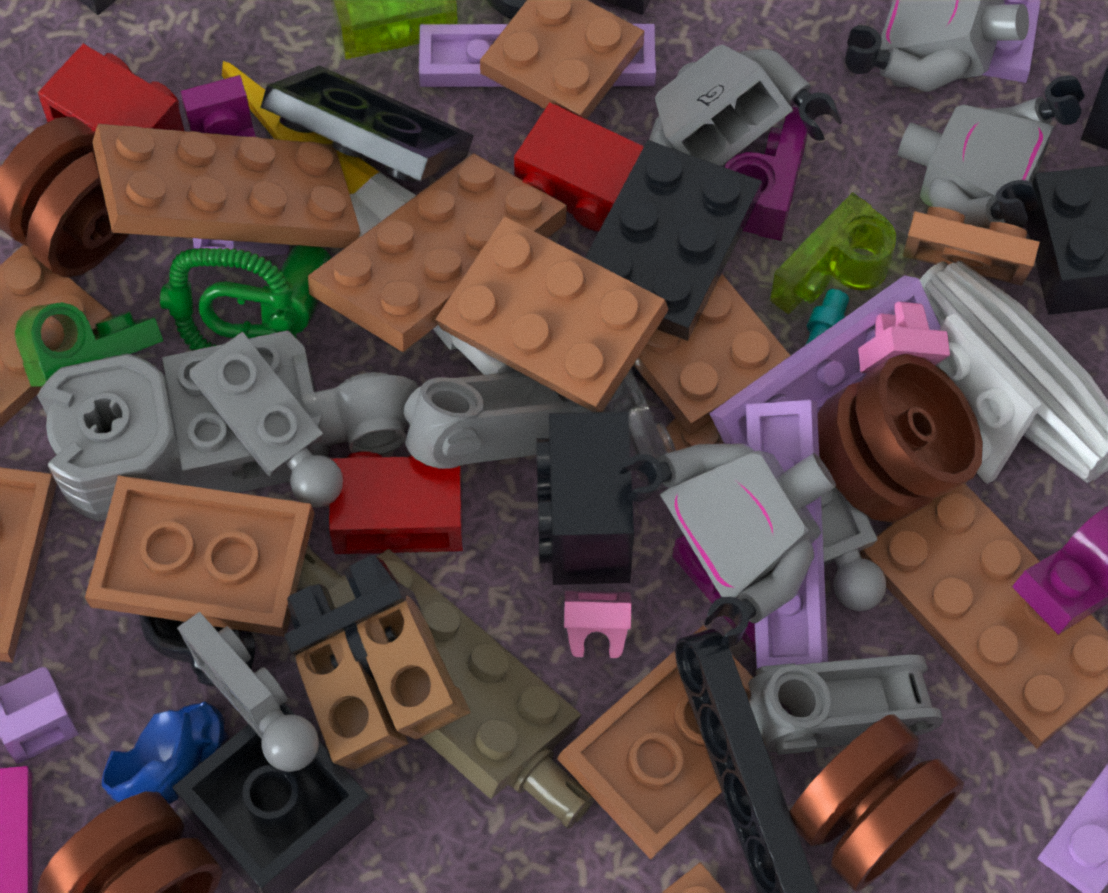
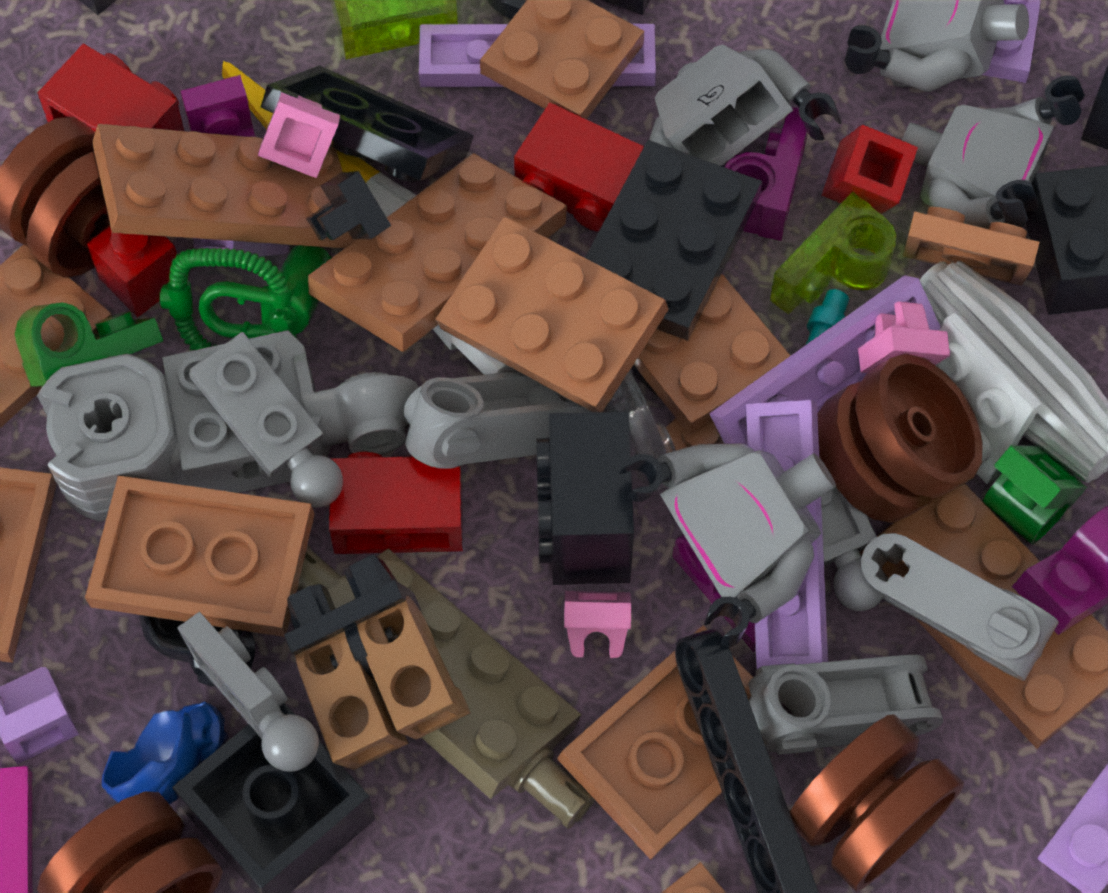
none -> red brick [87,226,177,318]
none -> bright pink tile [258,92,340,178]
none -> black tile [306,171,391,240]
none -> red brick [821,124,918,217]
none -> light grey piece [861,533,1059,681]
none -> green plate [982,445,1088,545]

